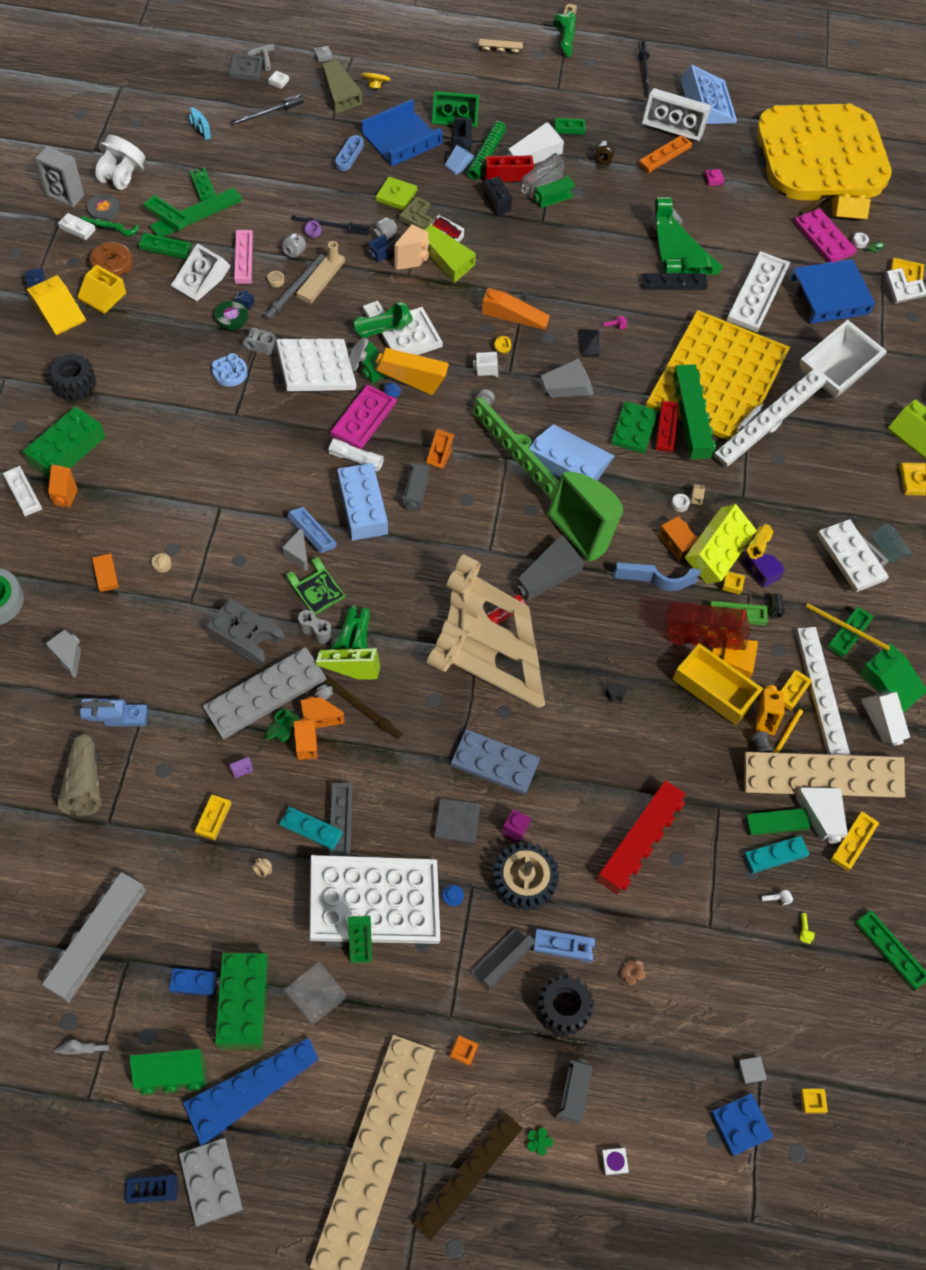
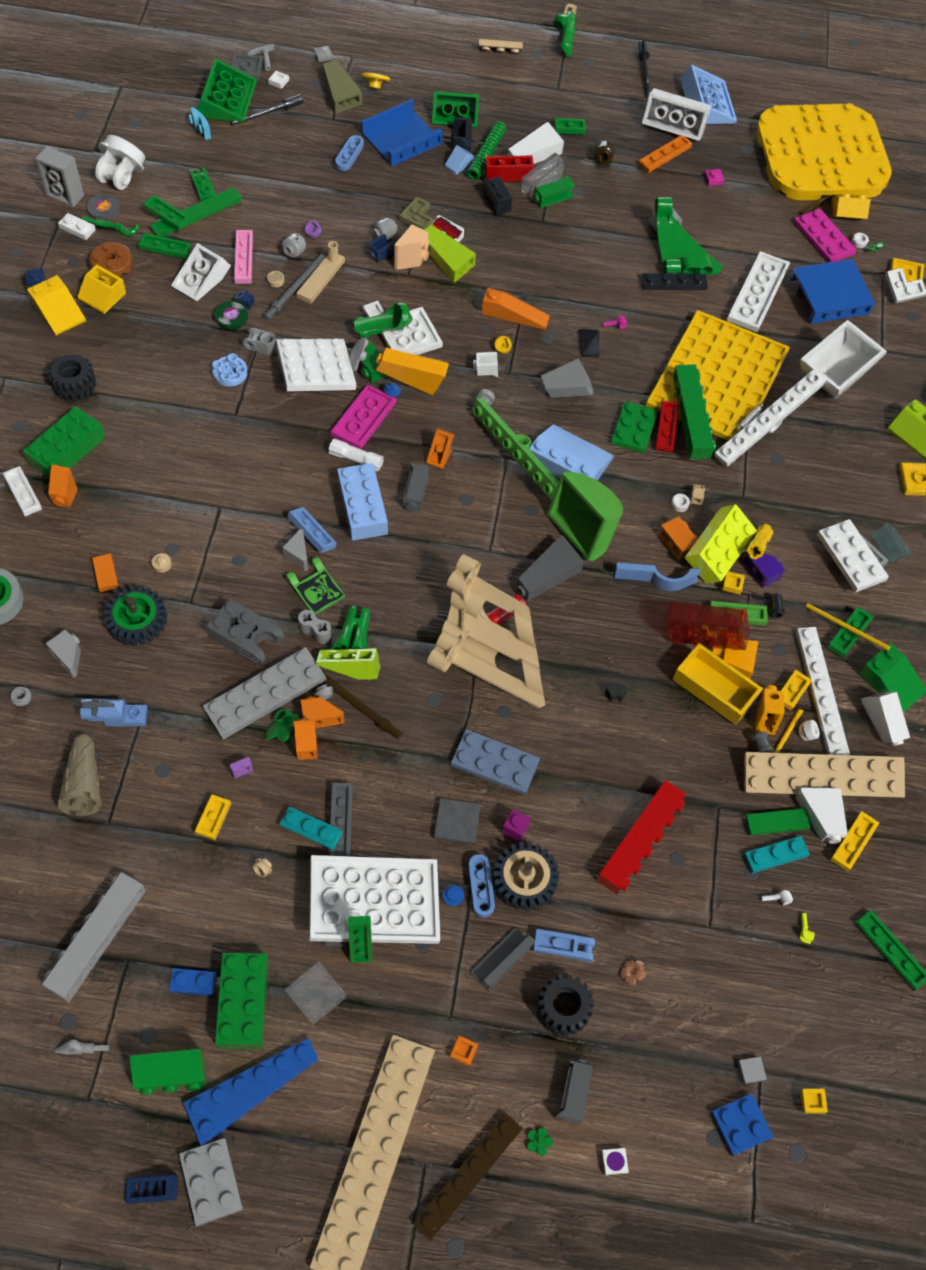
black piece [291,215,370,235] -> none
lime plate [376,177,417,210] -> none
none -> light grey plate [11,687,32,706]
none -> wheel [104,586,167,646]
none -> green slope [197,58,257,122]
none -> medium blue plate [469,854,495,918]
none -> white tile [799,720,820,741]

